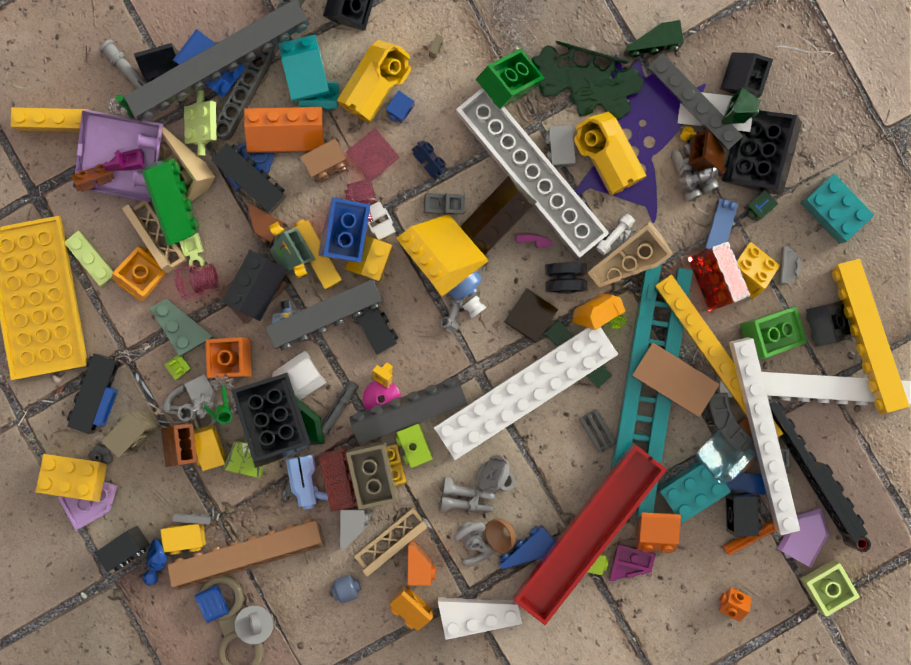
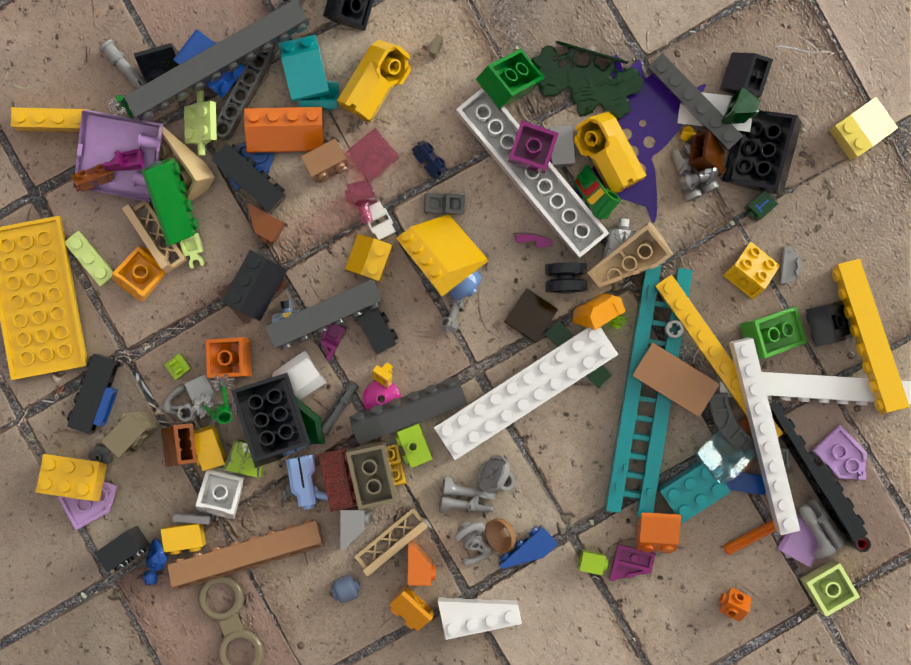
sand green wing [150,298,213,357] -> none
clear pink piece [174,263,219,299] -> none
blue piece [195,585,229,623] -> none
light grey tile [234,606,273,645] -> none
sand green torso [269,221,315,278] -> none
yellow brick [292,219,343,290] -> none
blue slope [318,197,370,262] -> none
blue brick [386,90,415,123] -> none
dark brown slope [460,175,537,256] -> none
white wheel [462,296,487,319] -> none
red piece [513,443,667,625] -> none
dark grey tile [579,409,615,452] -> none
white bar [596,214,635,255] -> none
dark green slope [624,20,684,57] -> none
clear red brick [688,242,751,311] -> none
medium blue hinge [704,199,738,254] -> none
black brick [725,493,762,537] -> none
teal brick [801,173,874,244] -> none
none -> white slope [195,467,245,519]
none -> magenta slope [320,324,347,361]
none -> magenta brick [508,120,559,174]
none -> green door [573,165,621,220]
none -> light grey bush [665,320,684,338]
none -> light grey piece [799,498,846,559]
none -> lavender tile [812,424,867,480]
none -> light yellow slope [829,97,898,161]

